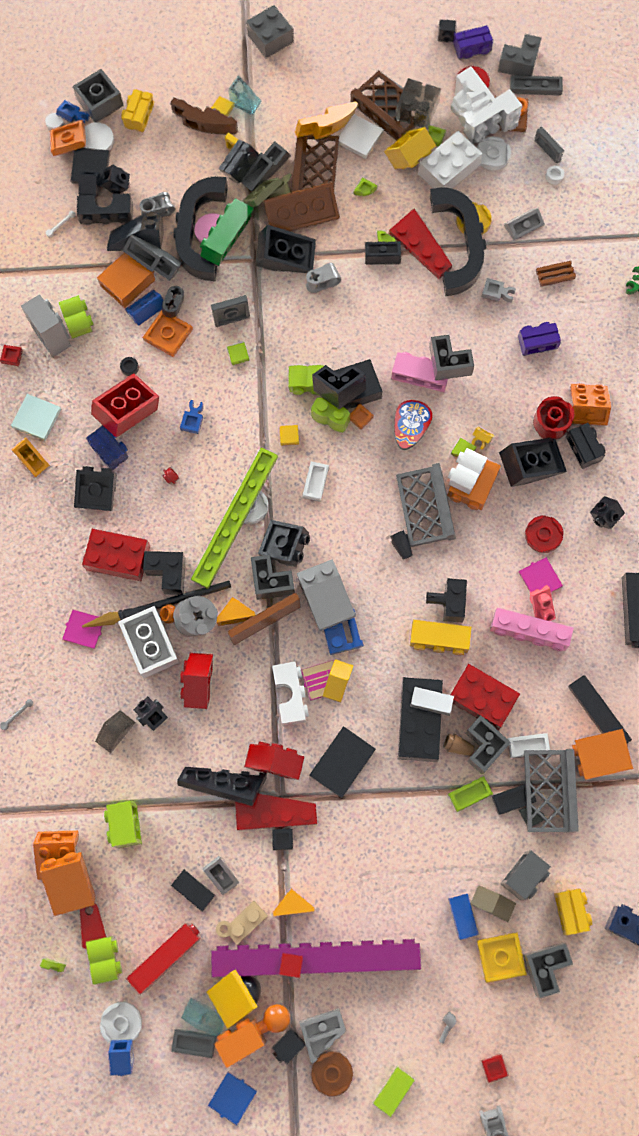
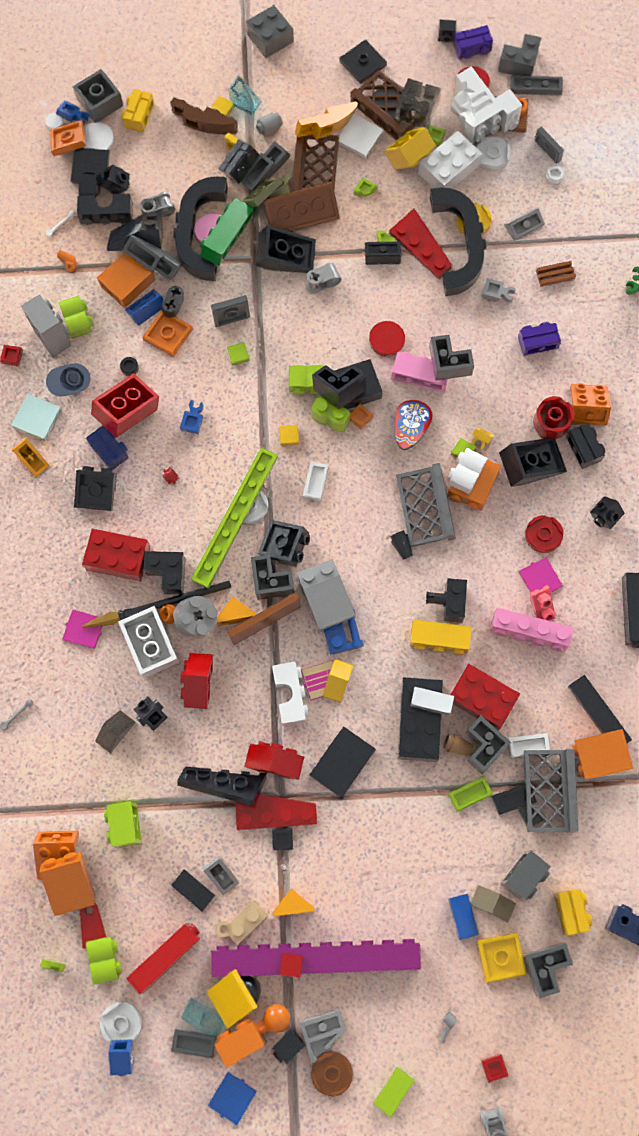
none -> sand blue piece [46,363,91,397]
none -> orange arm [57,250,77,273]
none -> light grey brick [256,112,283,136]
none -> black plate [339,39,387,84]
none -> red tile [369,321,405,356]

